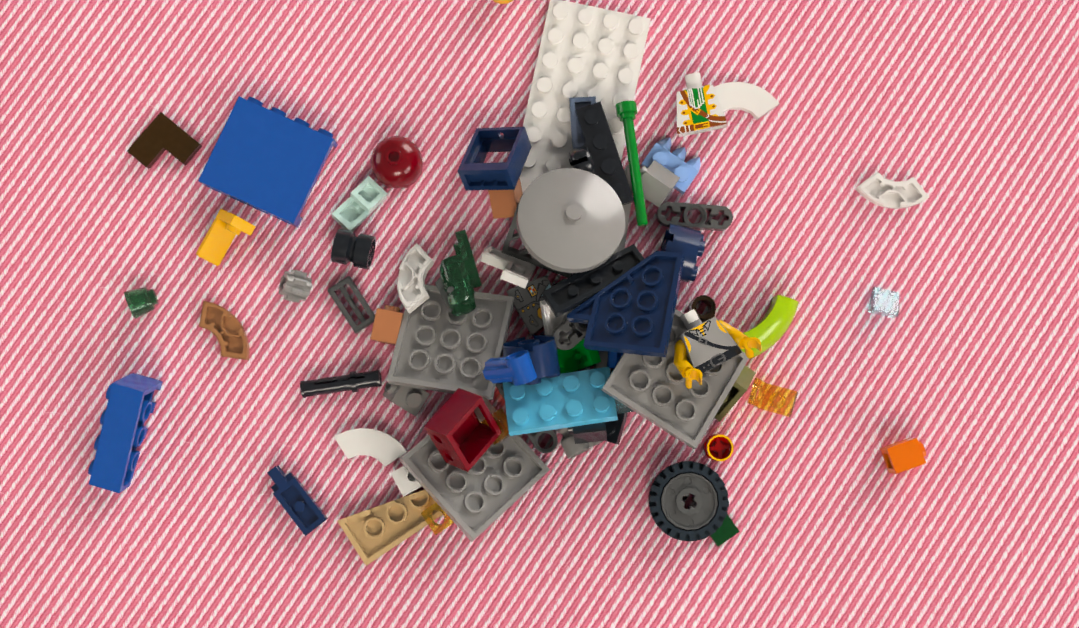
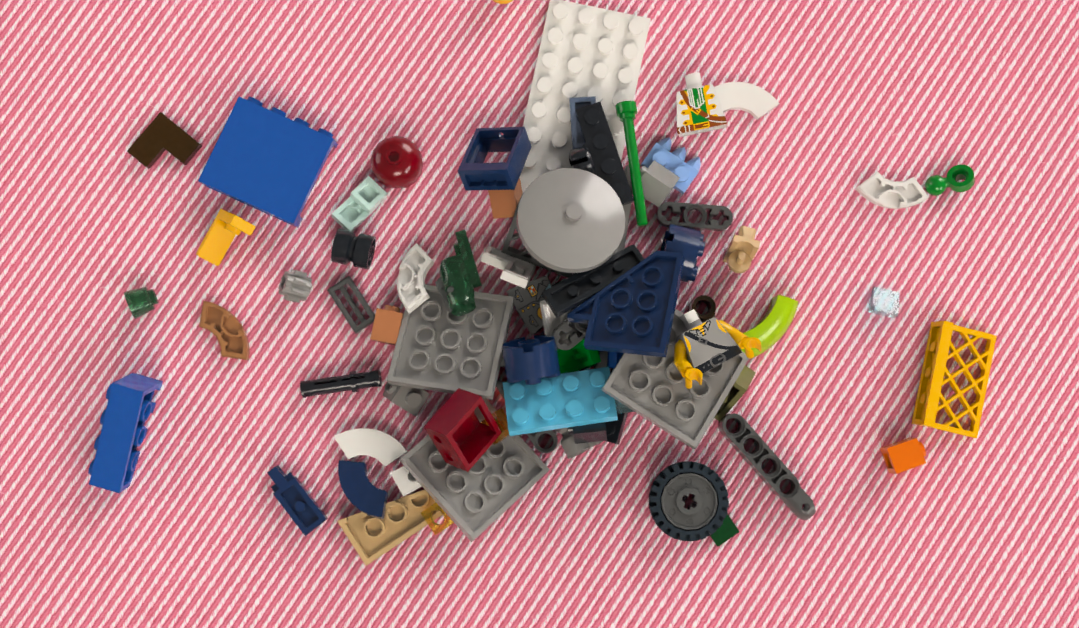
blue piece [483,350,537,386] -> none
red wheel [703,434,734,461] -> none
clear yellow bracket [748,378,798,417] -> none
none -> dark blue tile [338,460,388,519]
none -> dark grey piece [718,414,816,520]
none -> tan hips [723,226,760,274]
none -> yellow fence [911,321,997,438]
none -> green plate [925,165,975,196]

